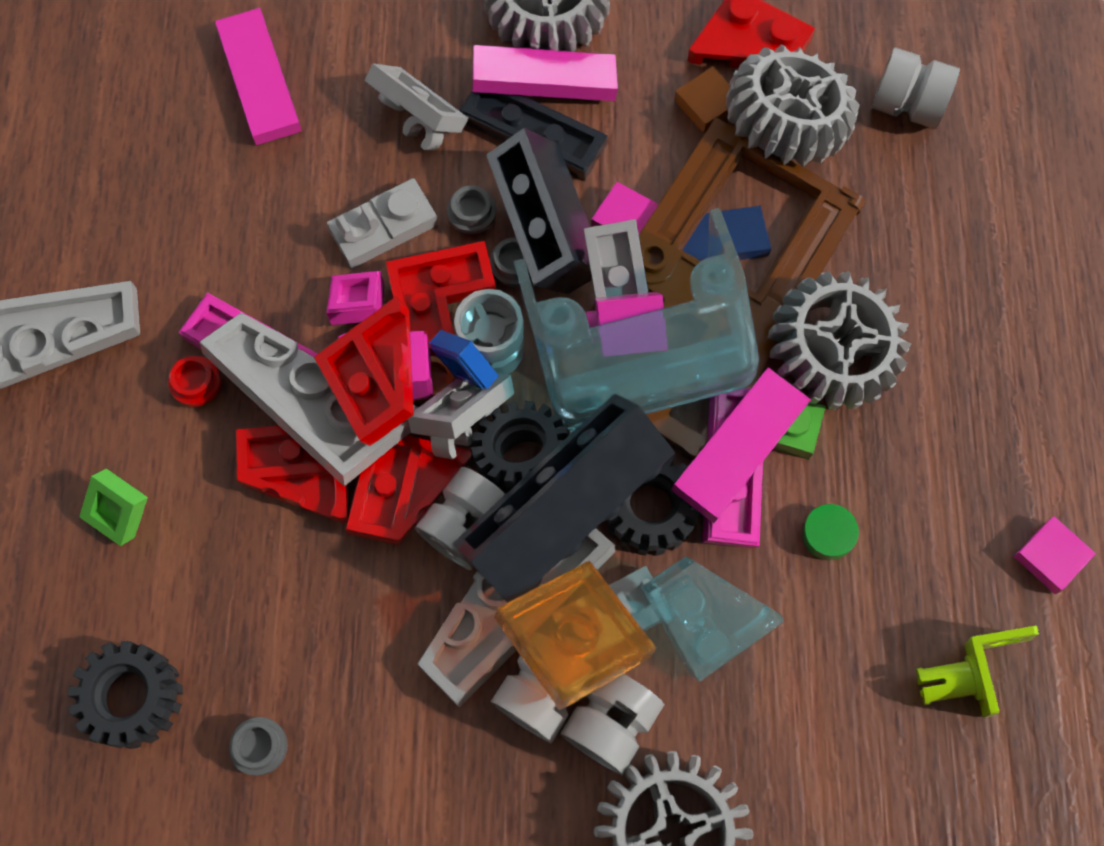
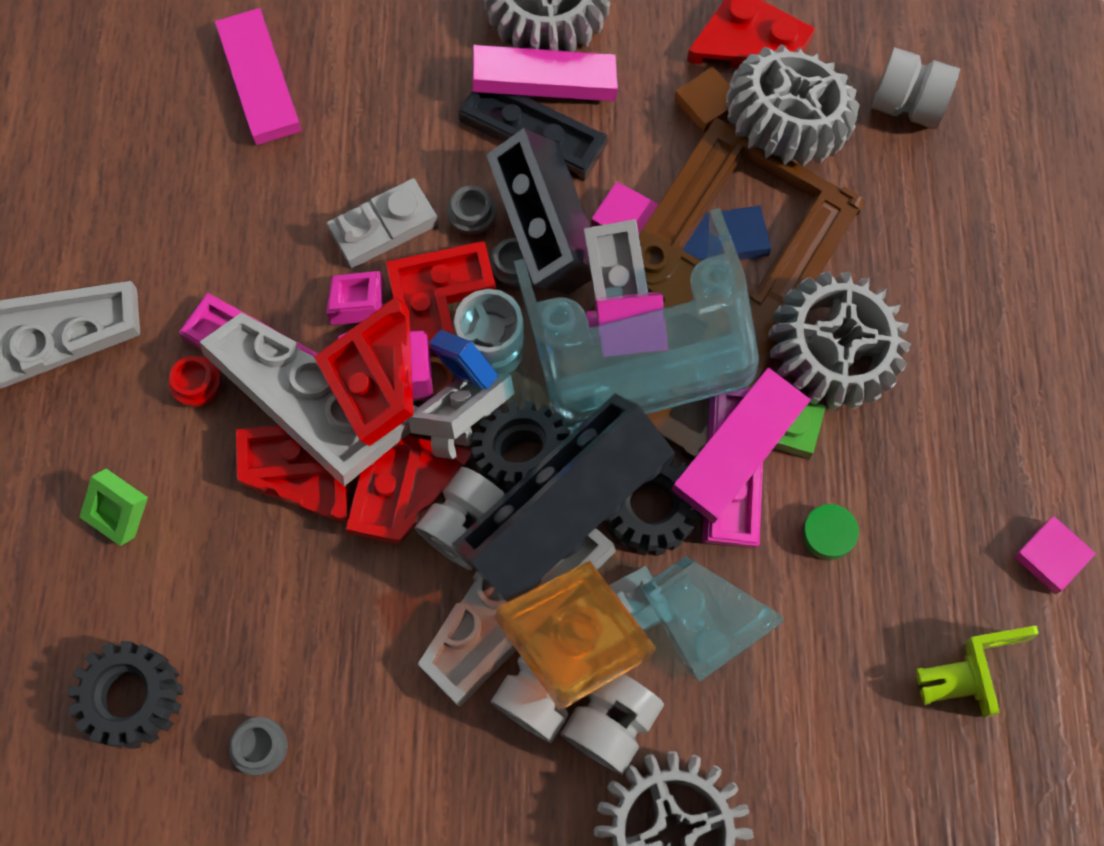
light grey plate [364,64,468,150] -> none

